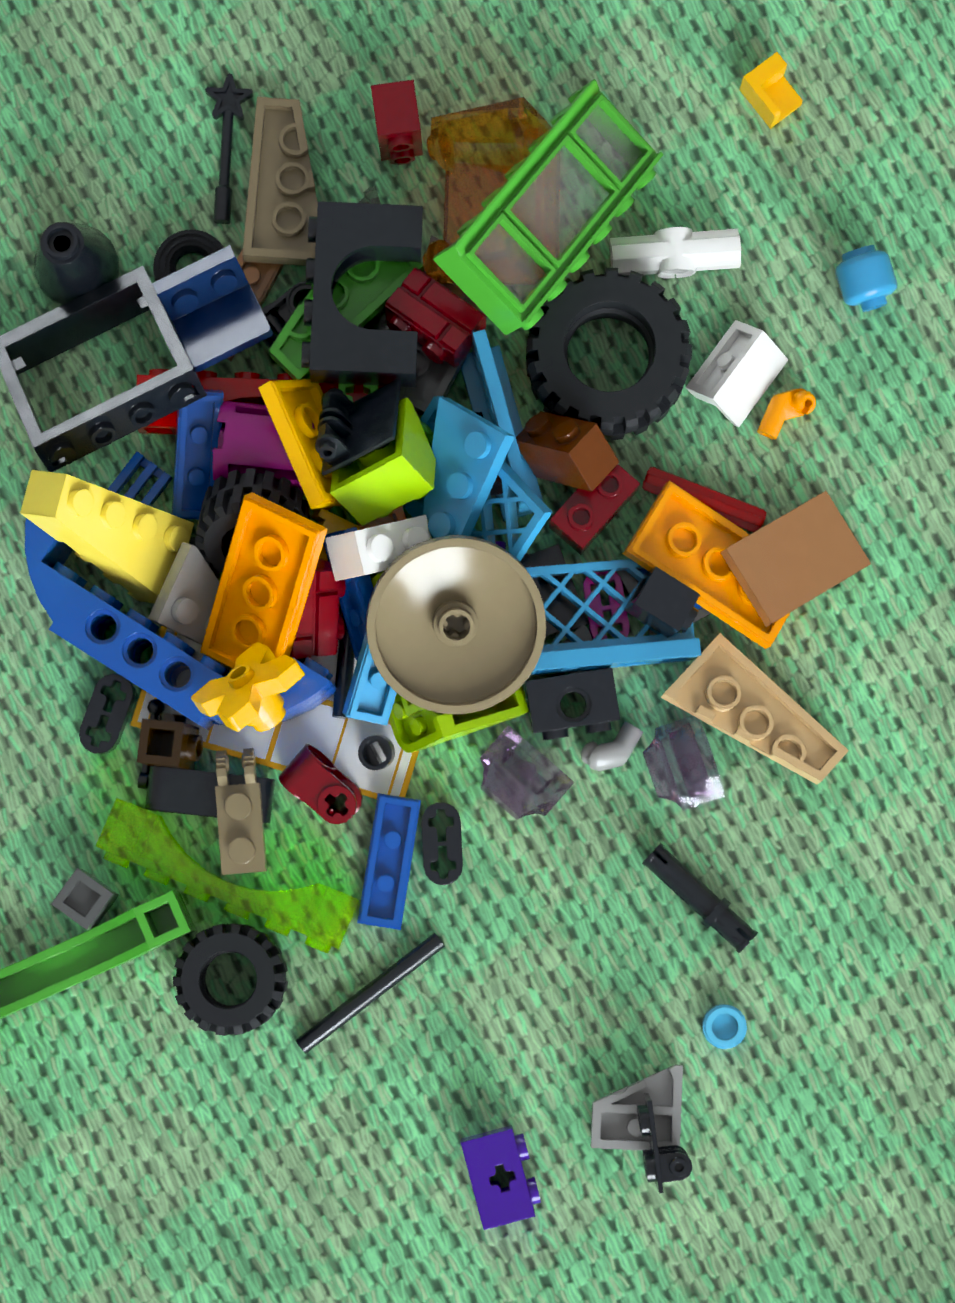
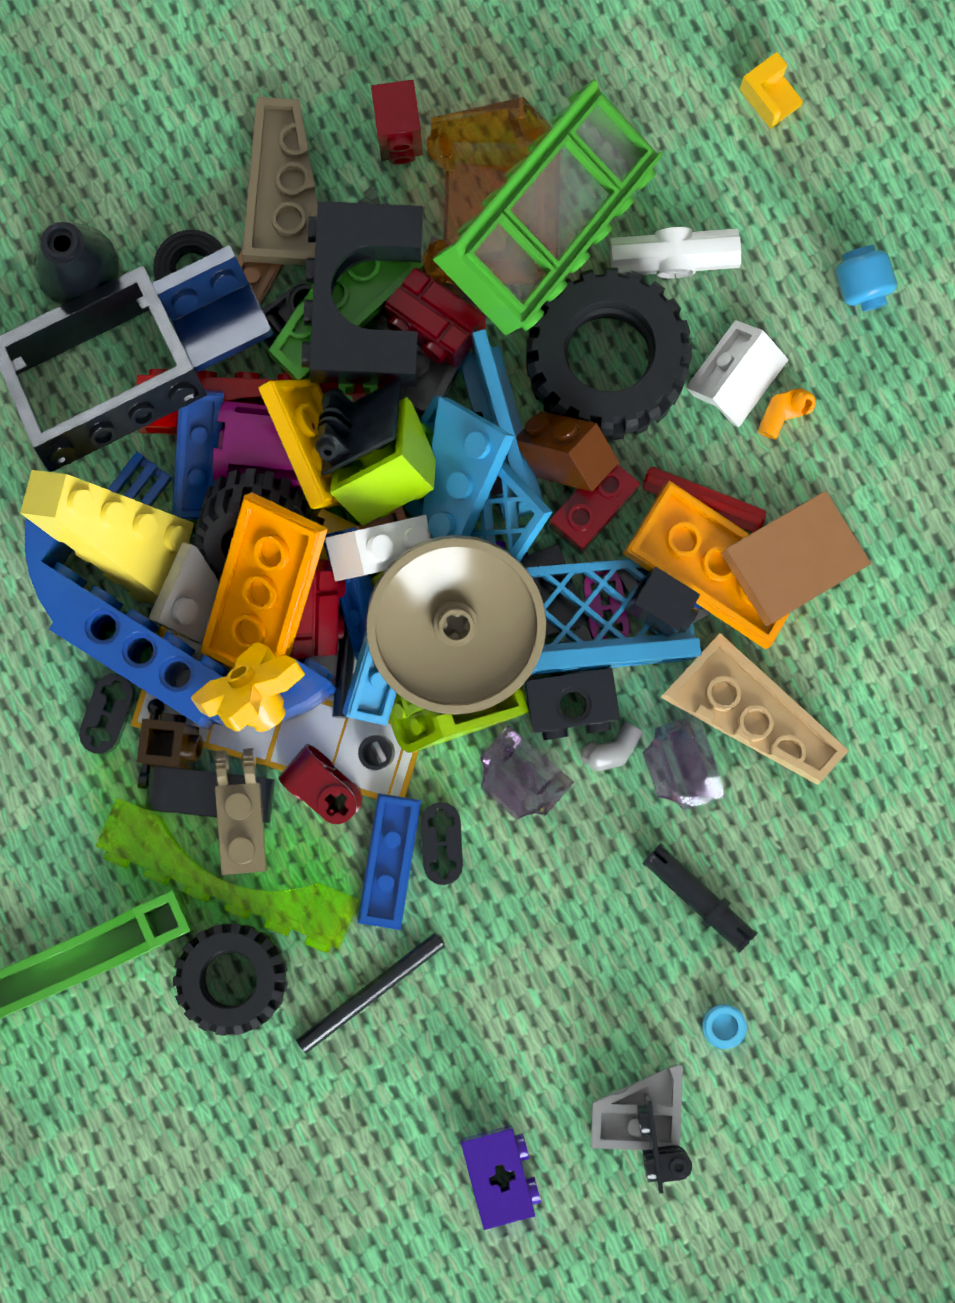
dark grey panel [51,868,119,930] -> none
black piece [205,73,253,224] -> none

